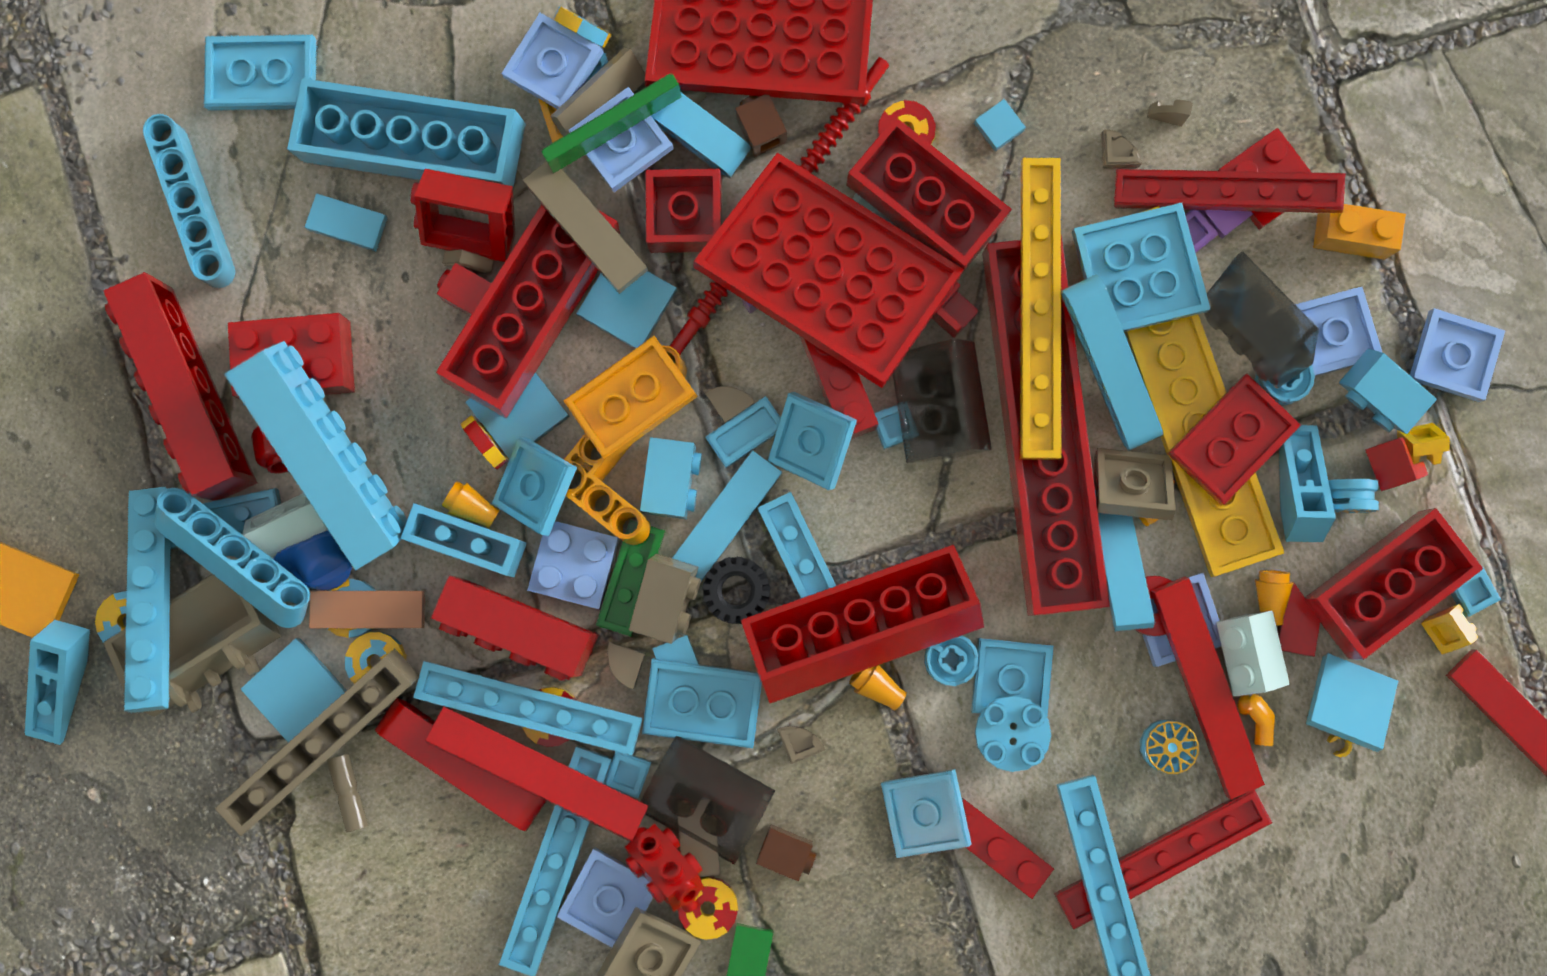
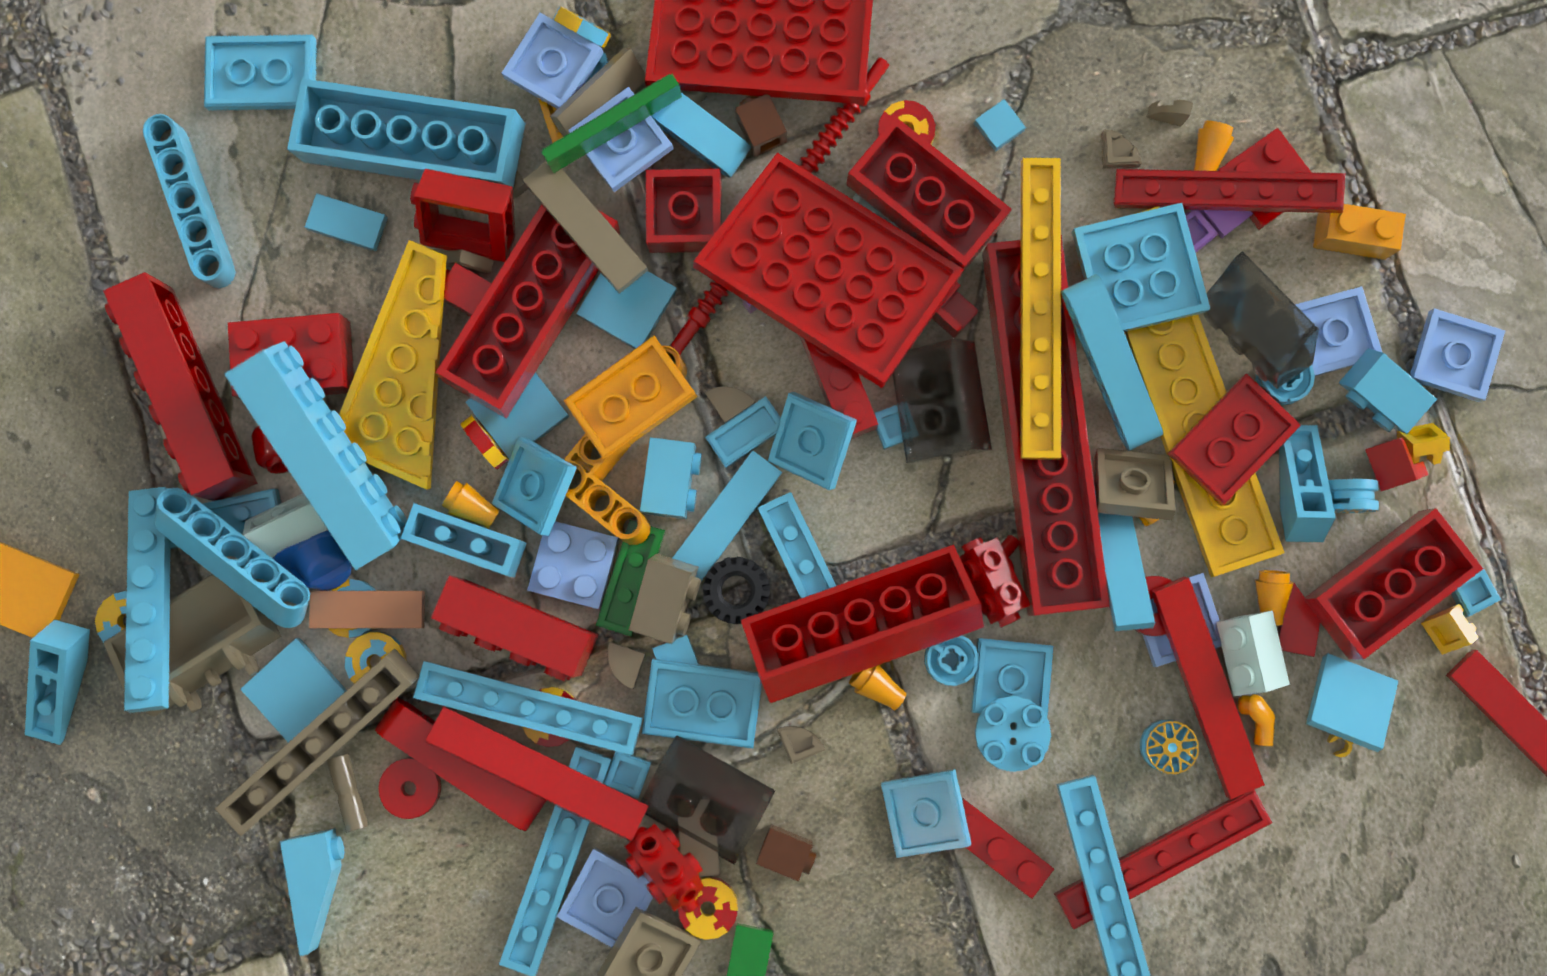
none -> medium azure slope [280,828,344,956]
none -> yellow wing [339,240,447,490]
none -> red piece [378,757,441,819]
none -> red brick [960,535,1031,628]
none -> light orange cone [1194,120,1234,171]

